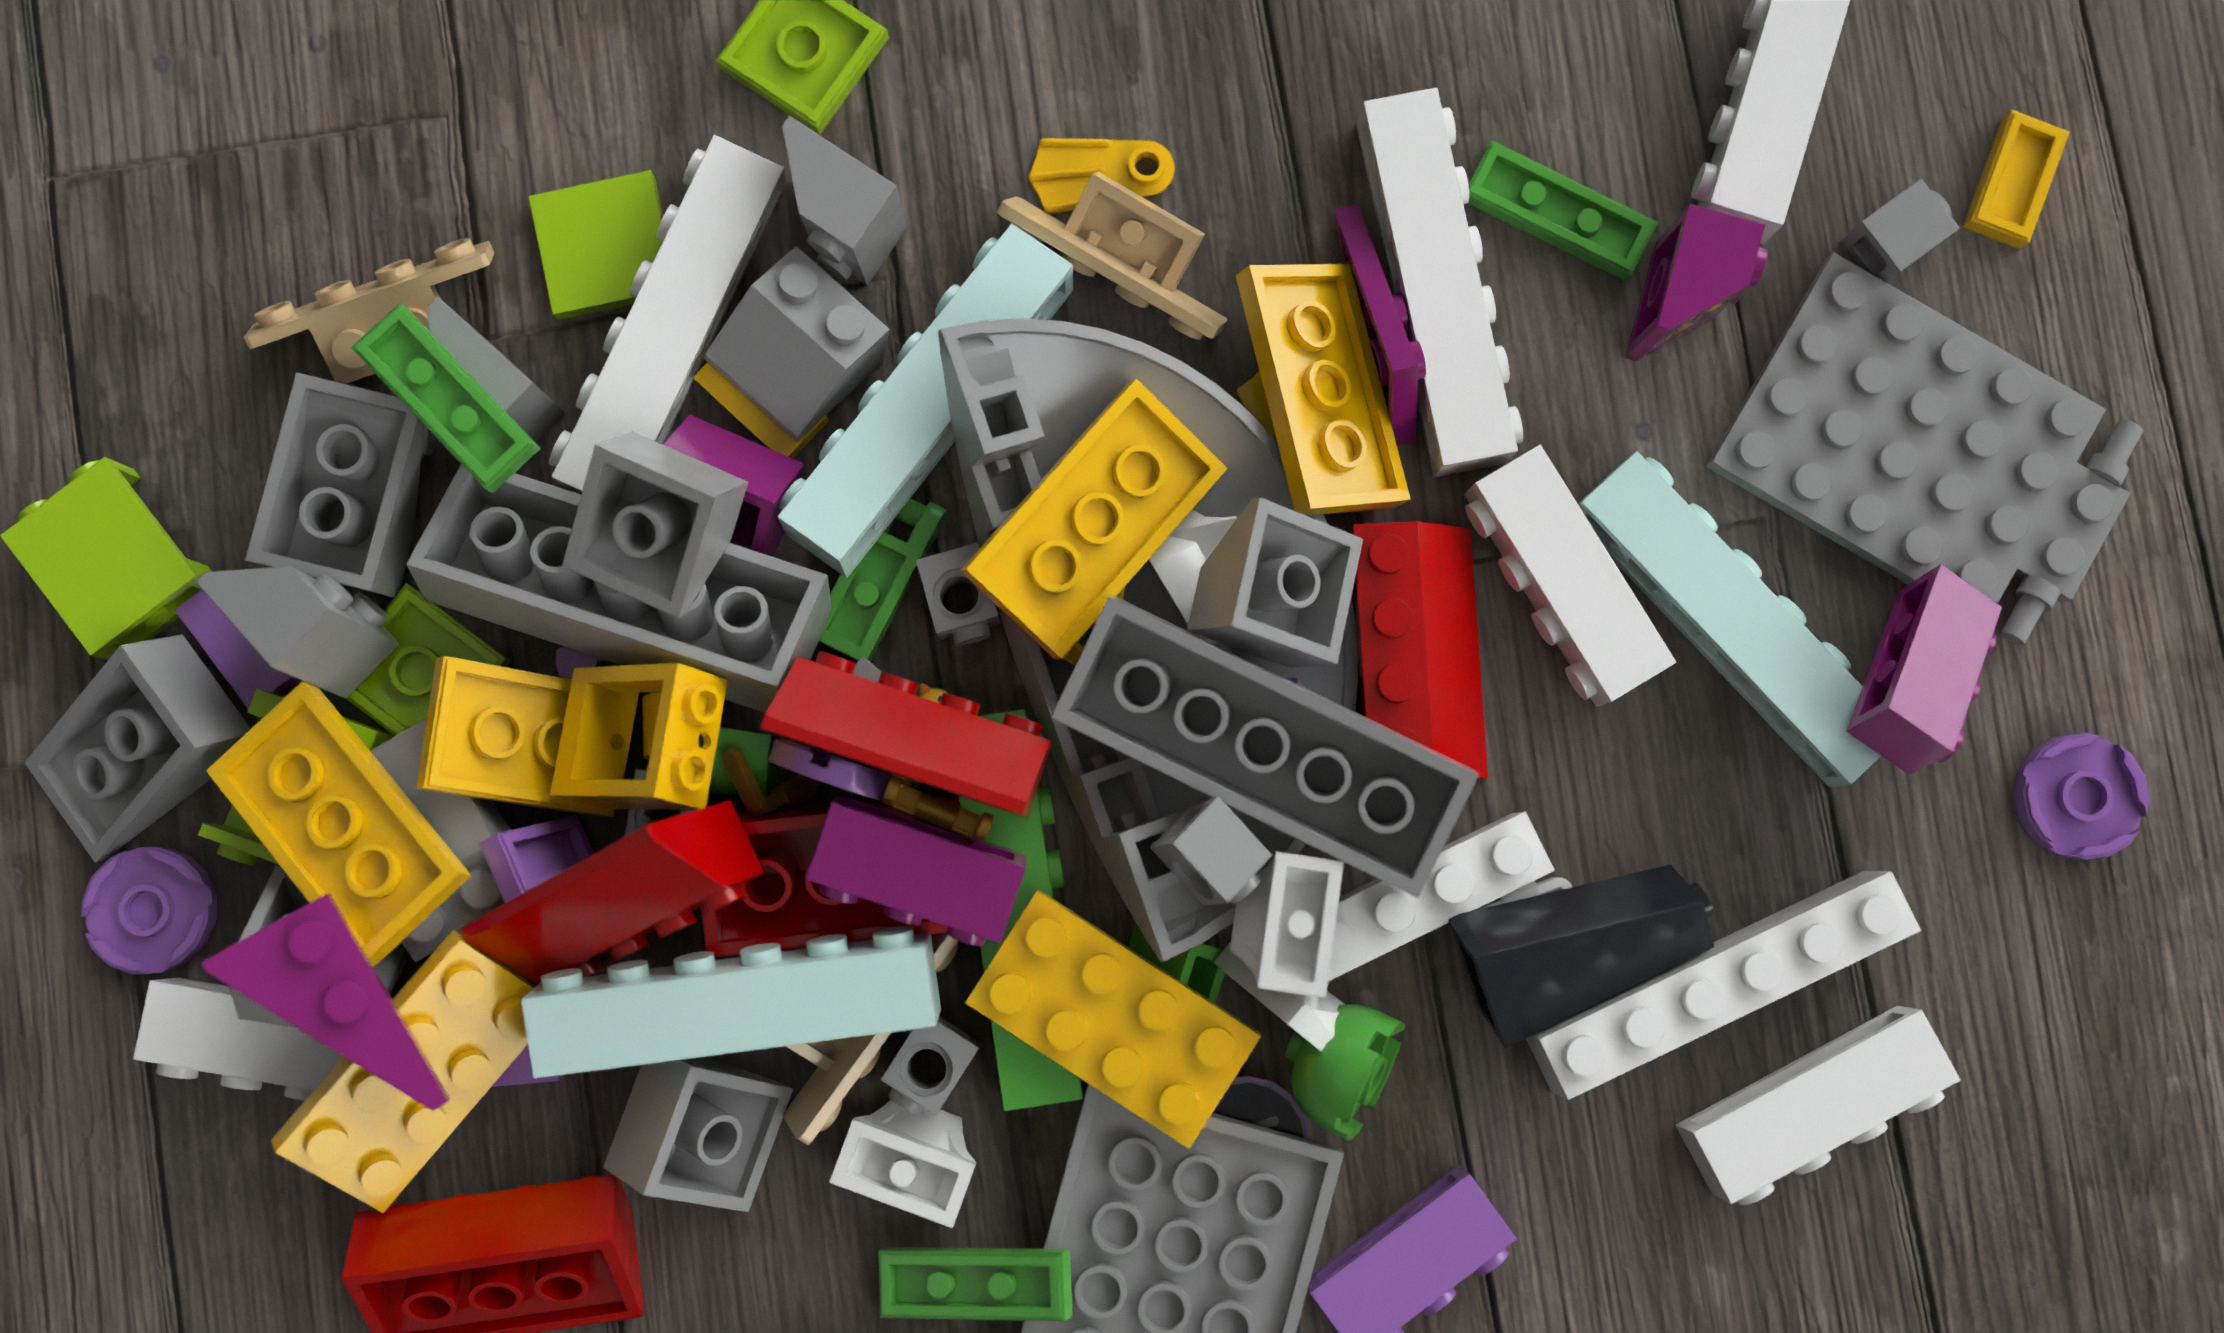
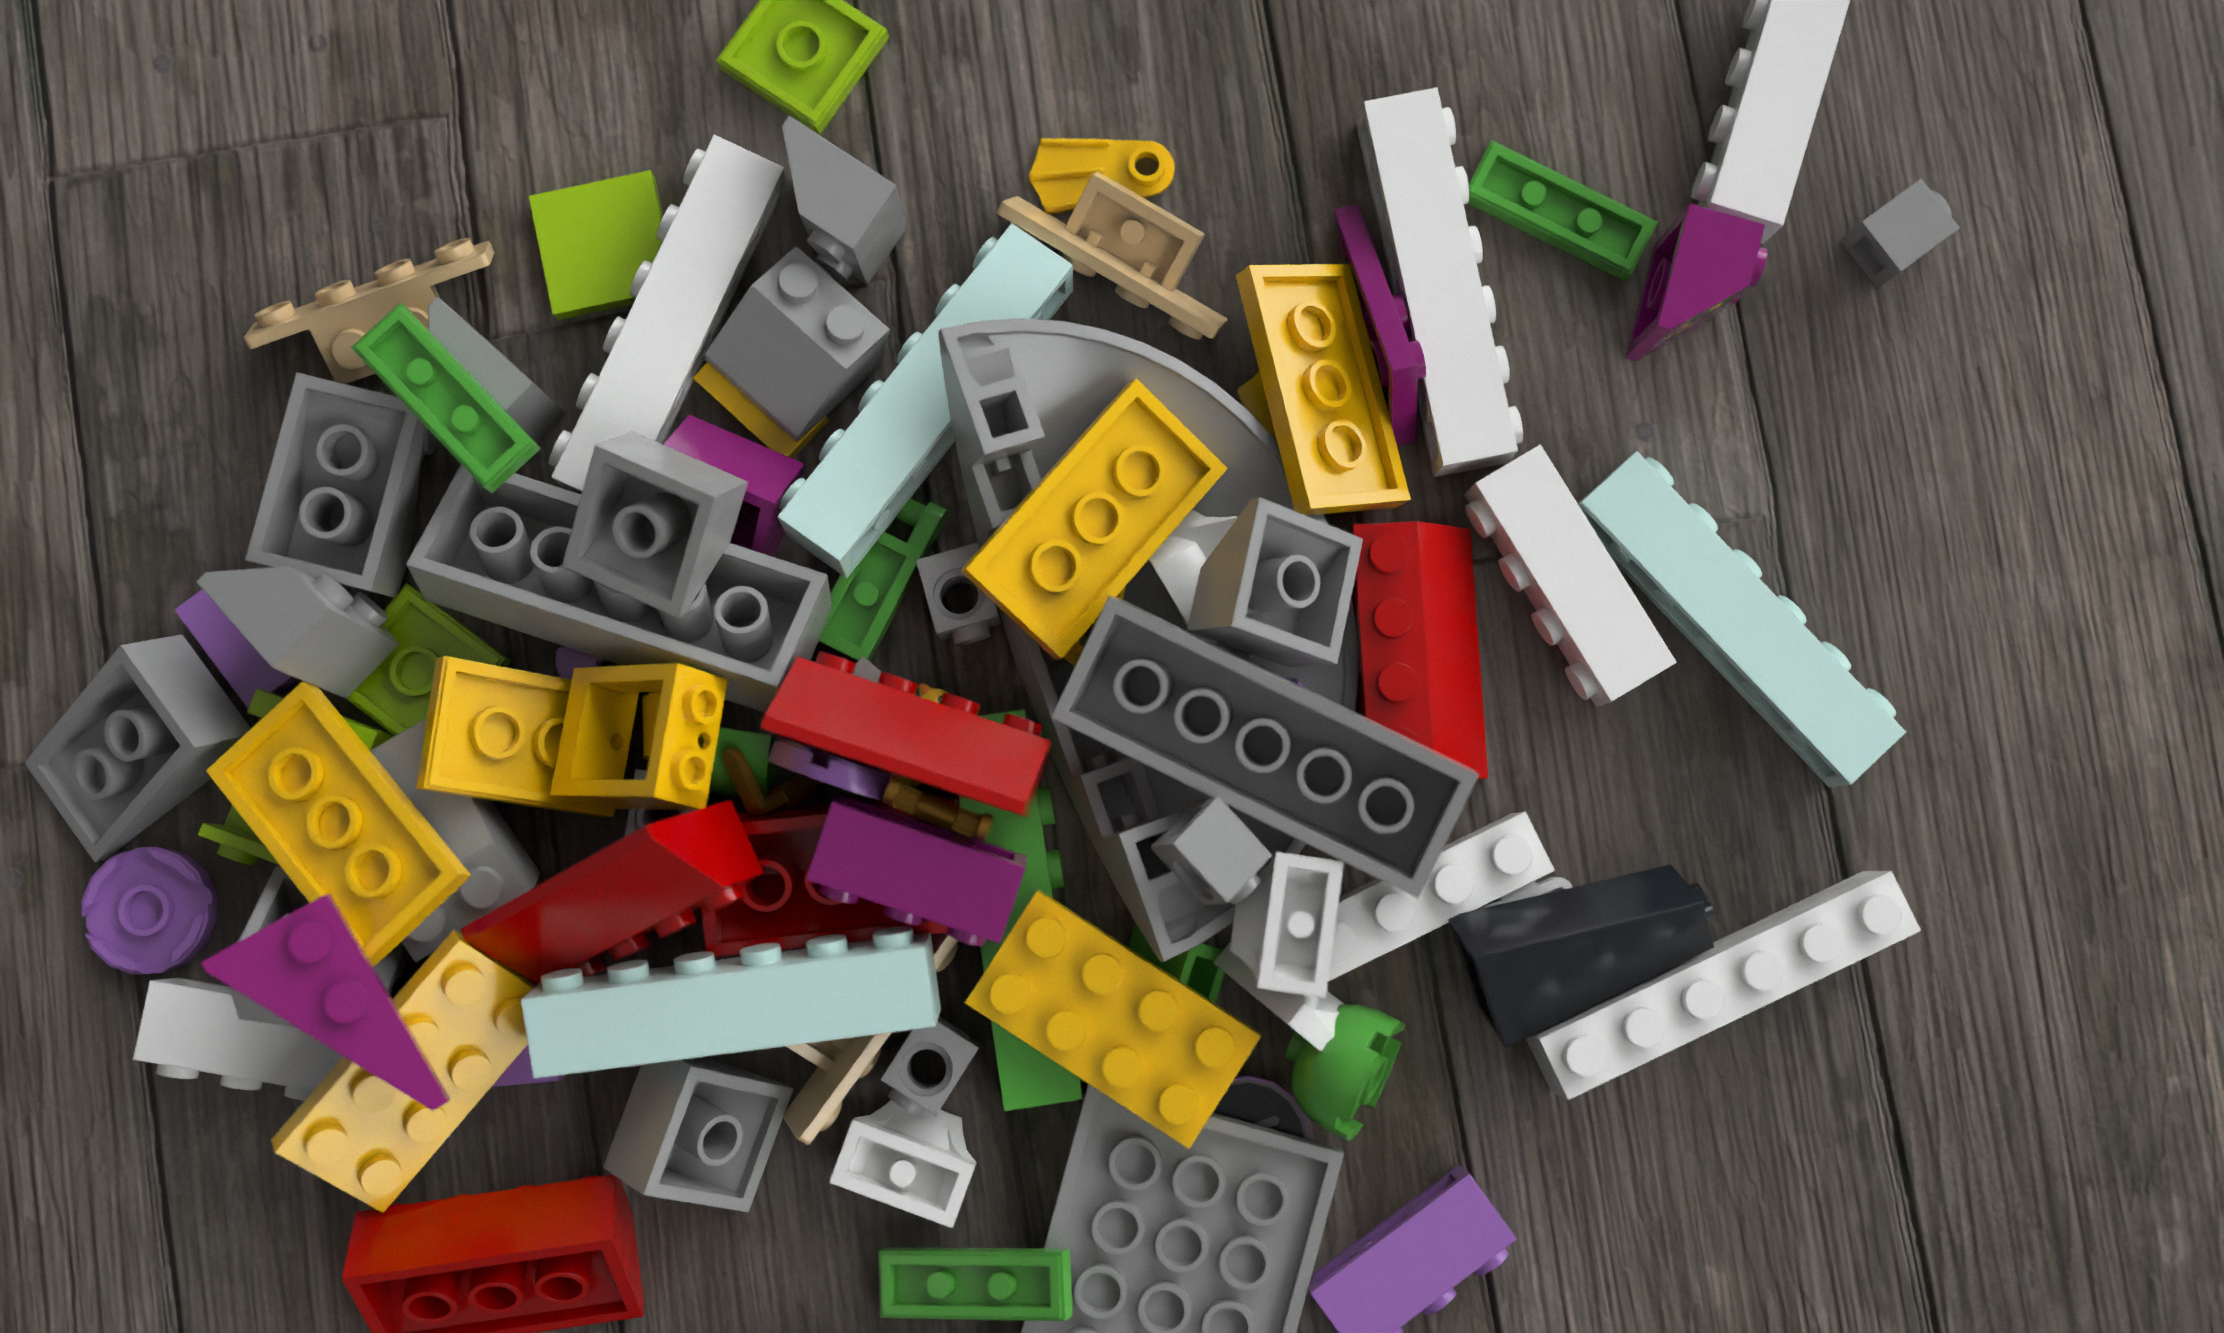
lime panel [0,457,212,660] -> none
medium lavender tile [479,815,594,904] -> none
white brick [1675,1006,1961,1205] -> none
light grey plate [1705,253,2144,645] -> none
brick [1846,564,2002,775] -> none
yellow tile [1963,110,2070,249] -> none
medium lavender tile [2013,733,2150,860] -> none

